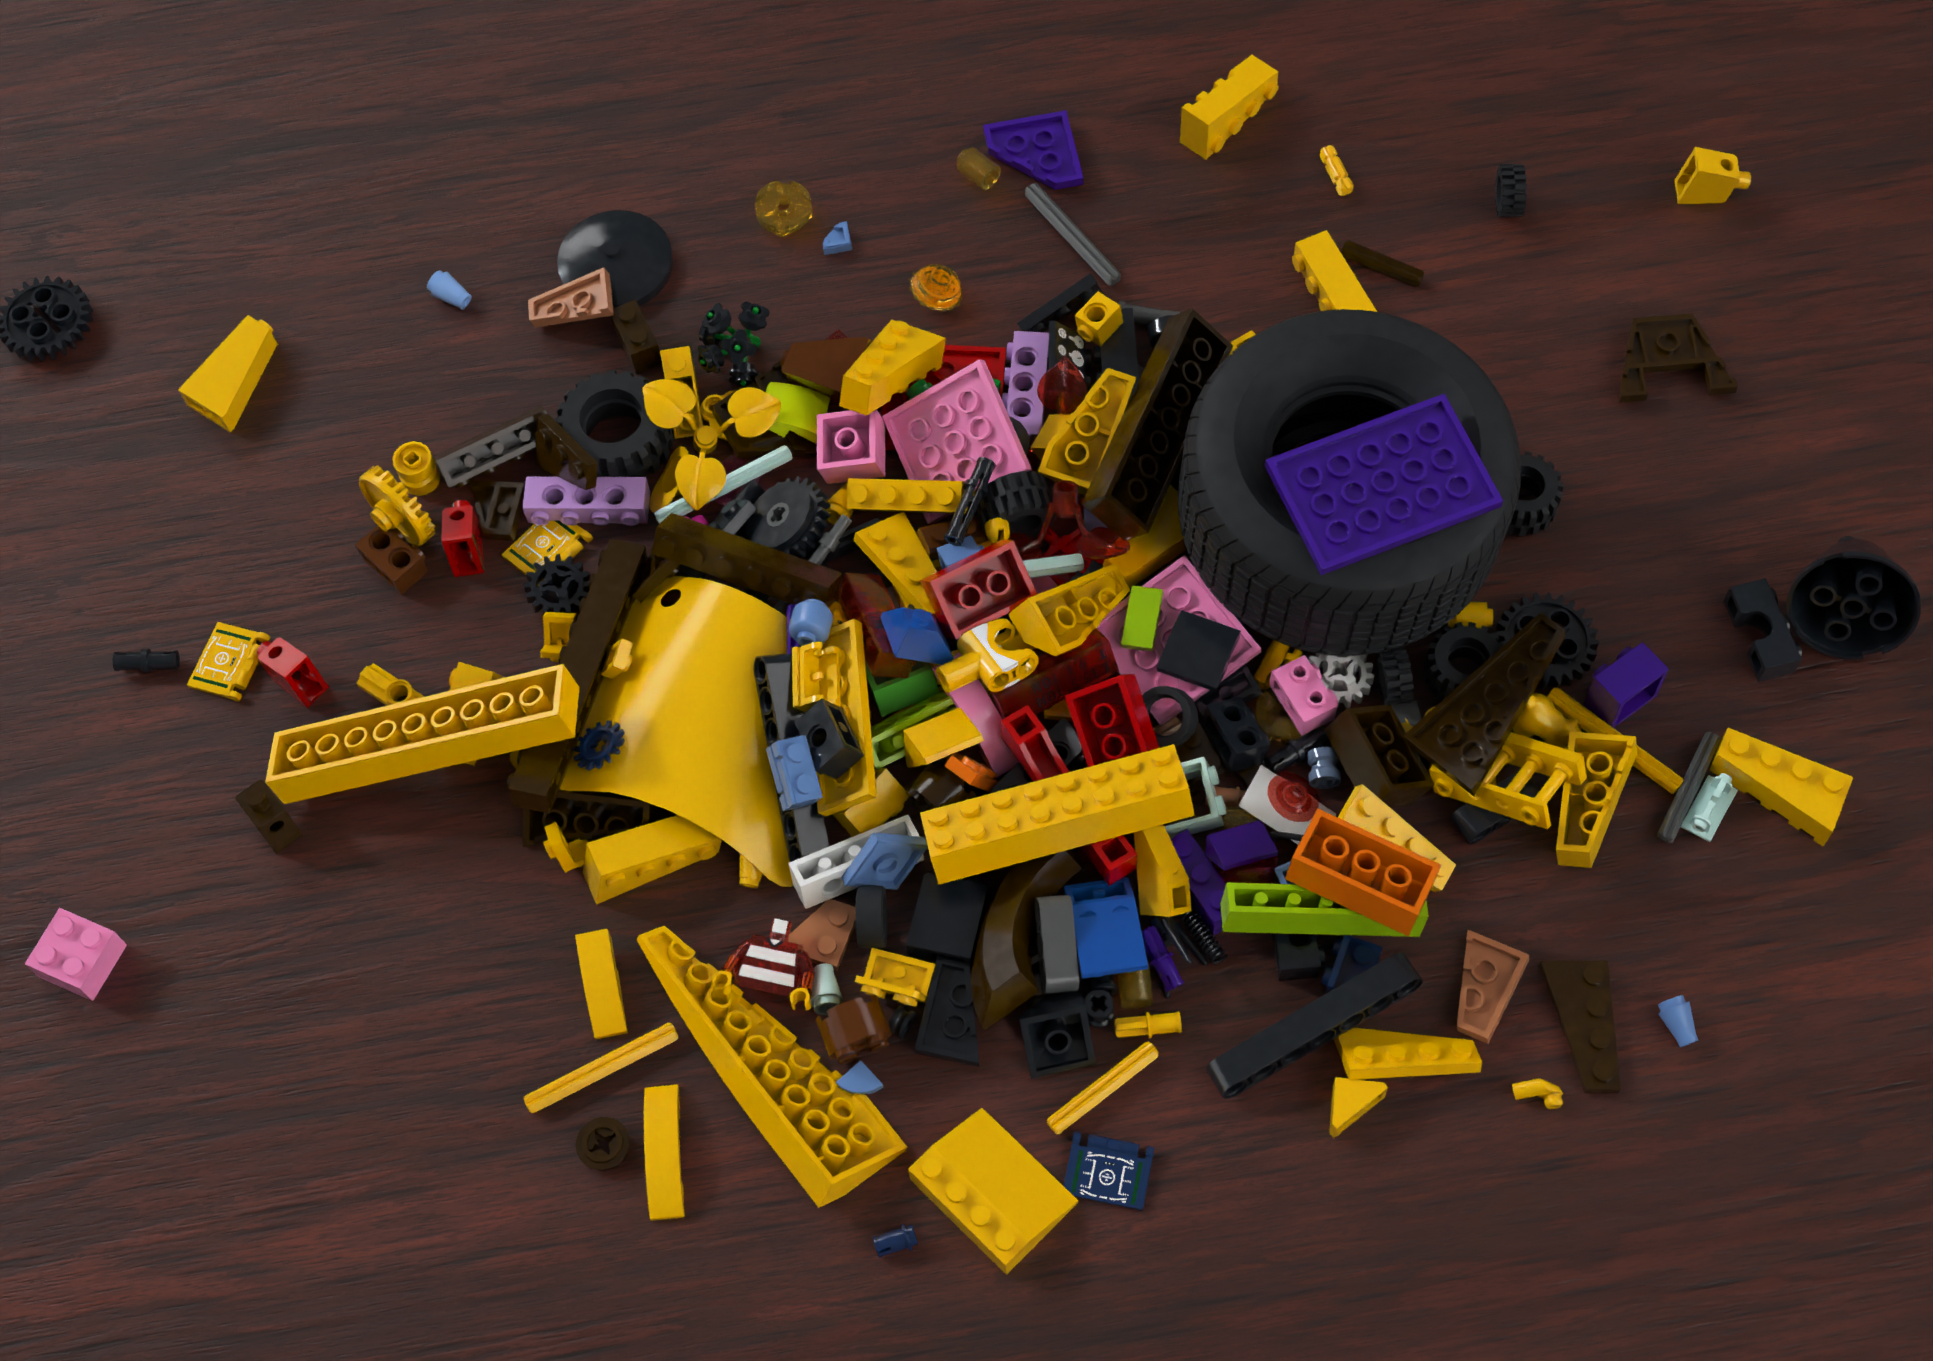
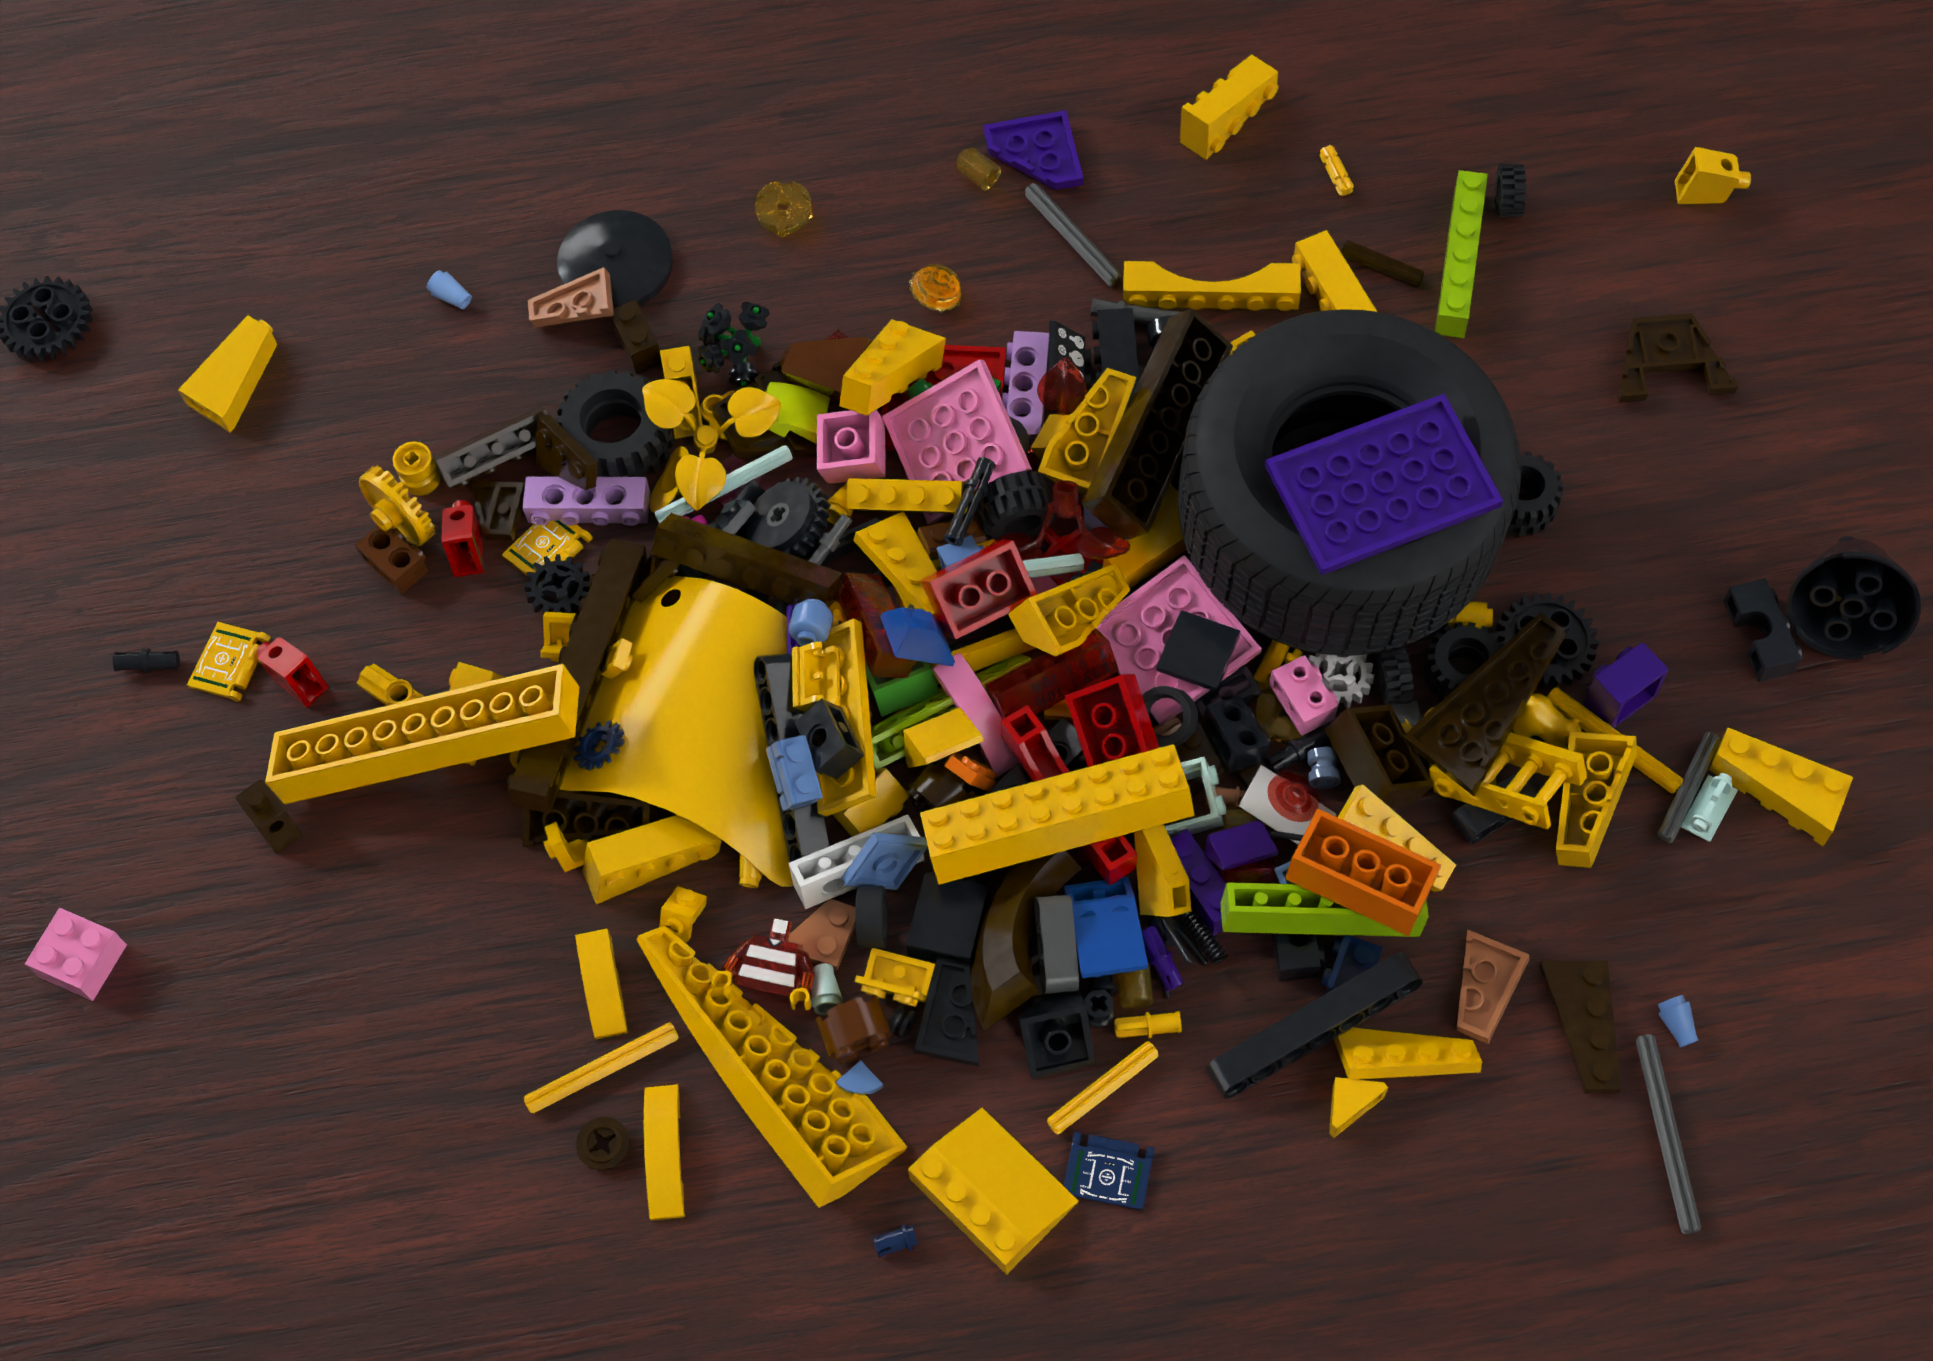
medium blue tile [823,221,852,255] -> none
yellow connector [936,618,1039,693] -> none
yellow hinge [984,518,1010,544] -> none
black wing [1017,273,1104,332] -> none
yellow brick [1075,291,1123,347] -> none
lime tile [1121,585,1163,652] -> none
yellow arm [1512,1078,1563,1109] -> none
none -> yellow bracket [659,886,707,942]
none -> yellow arch [1123,261,1301,311]
none -> lime brick [1435,170,1488,338]
none -> dark grey axle [1636,1034,1701,1234]

